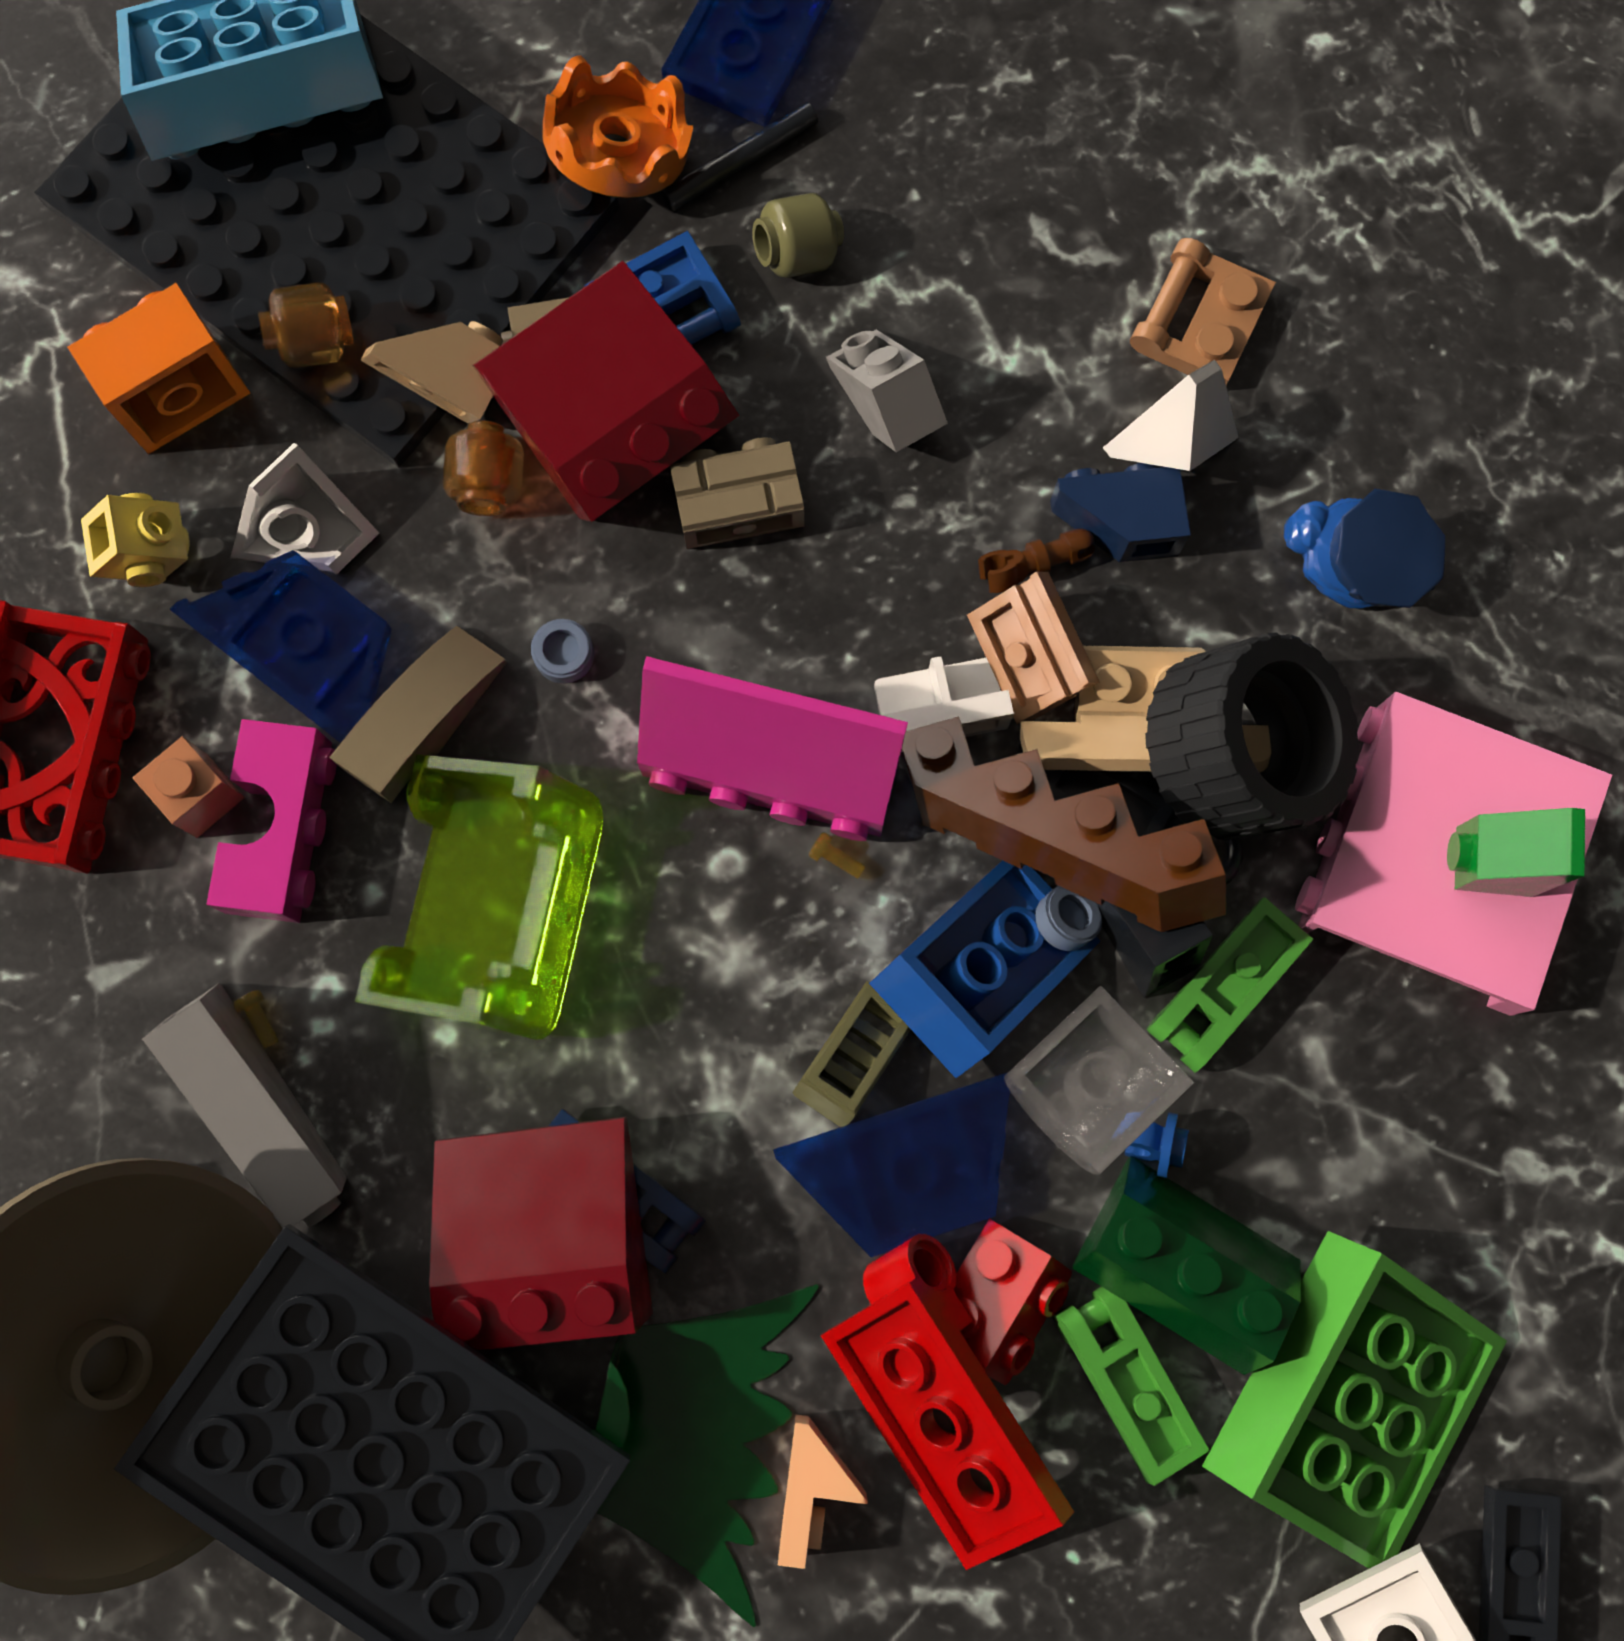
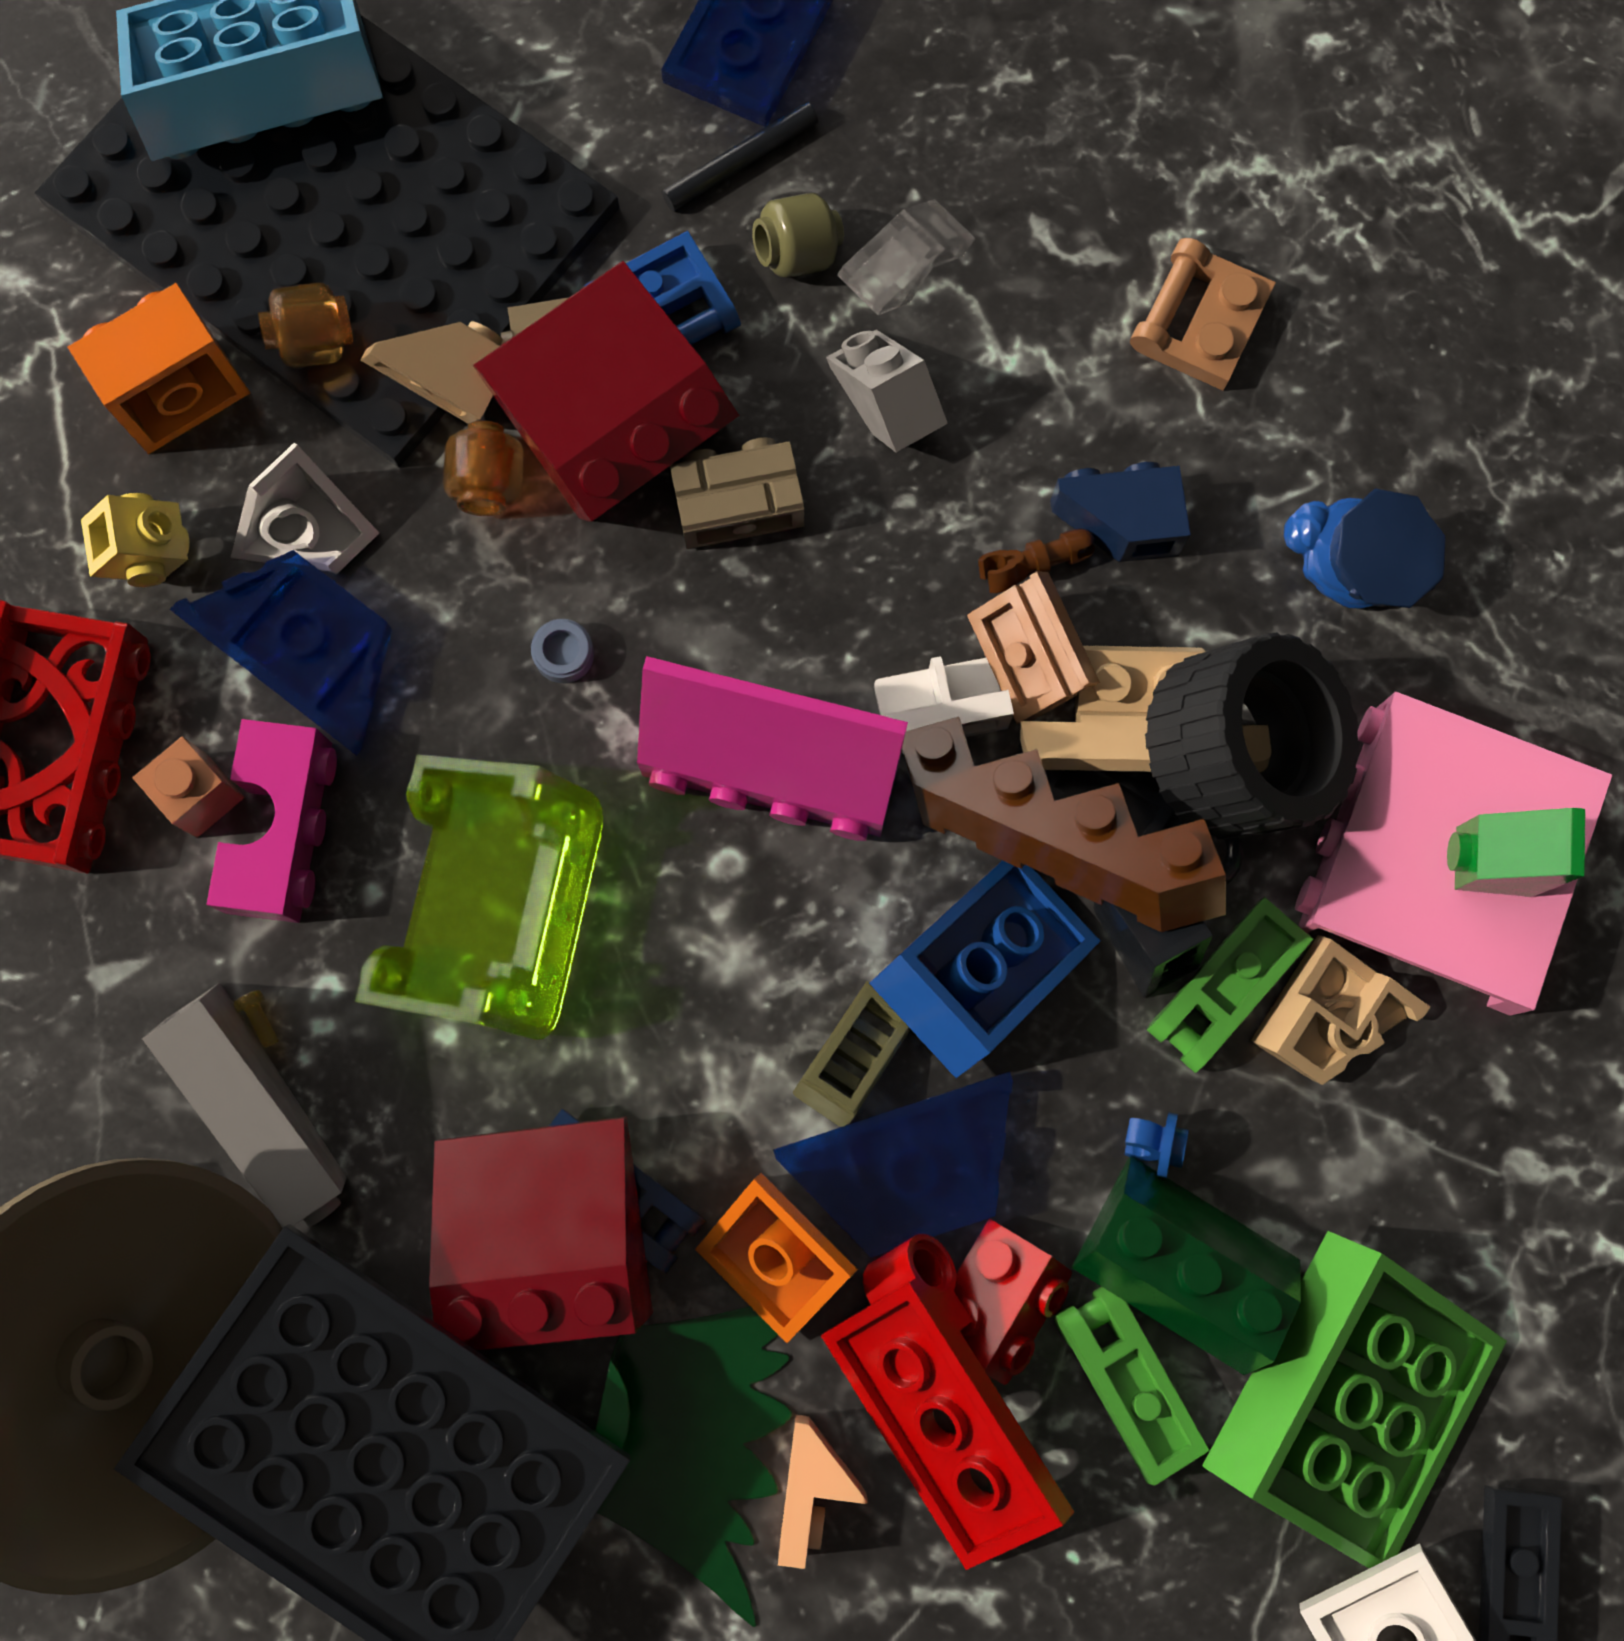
dark tan slope [329,626,507,803] -> none
orange plate [543,55,693,198] -> none
clear yellow piece [808,832,865,879] -> none
clear brick [1004,986,1194,1175] -> none
sand blue tile [1035,886,1102,951] -> none
white slope [1103,359,1239,471] -> none
none -> orange slope [695,1173,858,1343]
none -> clear slope [837,199,975,315]
none -> tan slope [1250,935,1430,1085]

